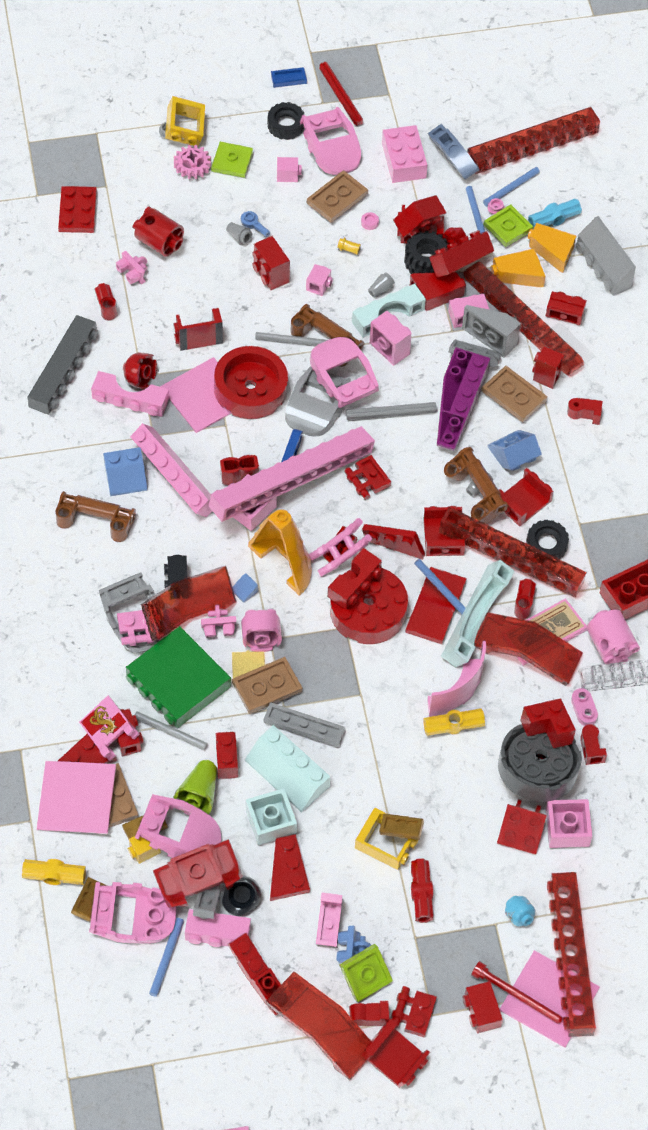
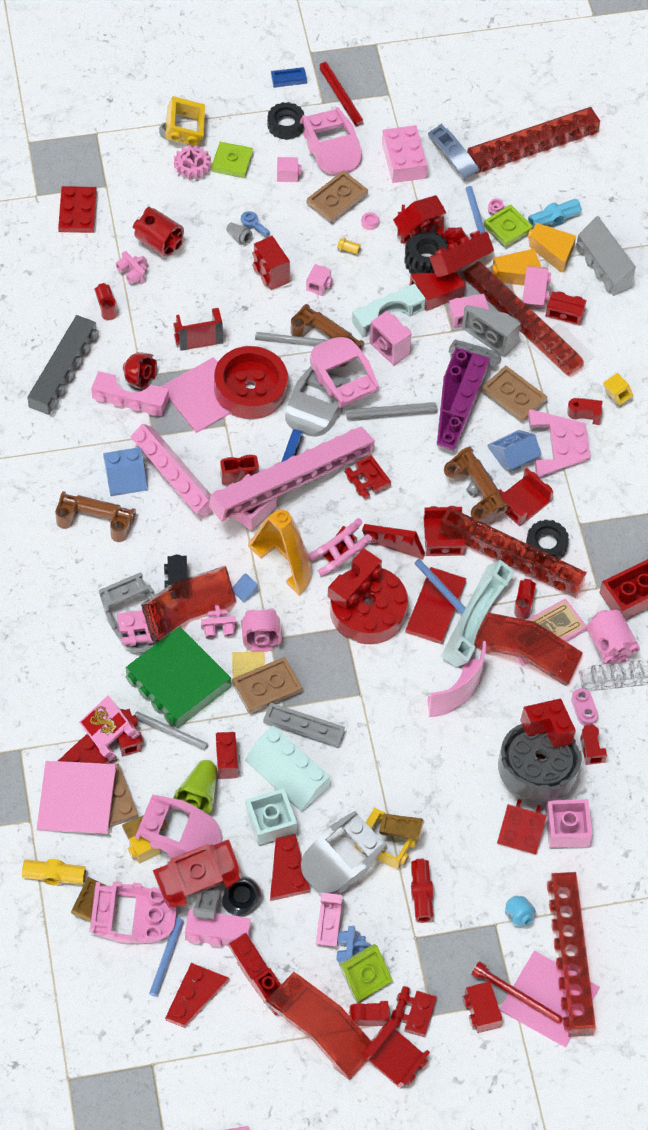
light grey cone [368,272,395,298] -> none
yellow piece [423,708,485,736] -> none
medium blue bar [483,167,540,207] -> none
red brick [532,346,564,389] -> none
none -> red wing [165,962,230,1028]
none -> light grey slope [301,811,388,894]
none -> bright pink brick [522,265,551,305]
none -> bright pink wing [528,409,590,479]
none -> yellow brick [603,372,634,406]

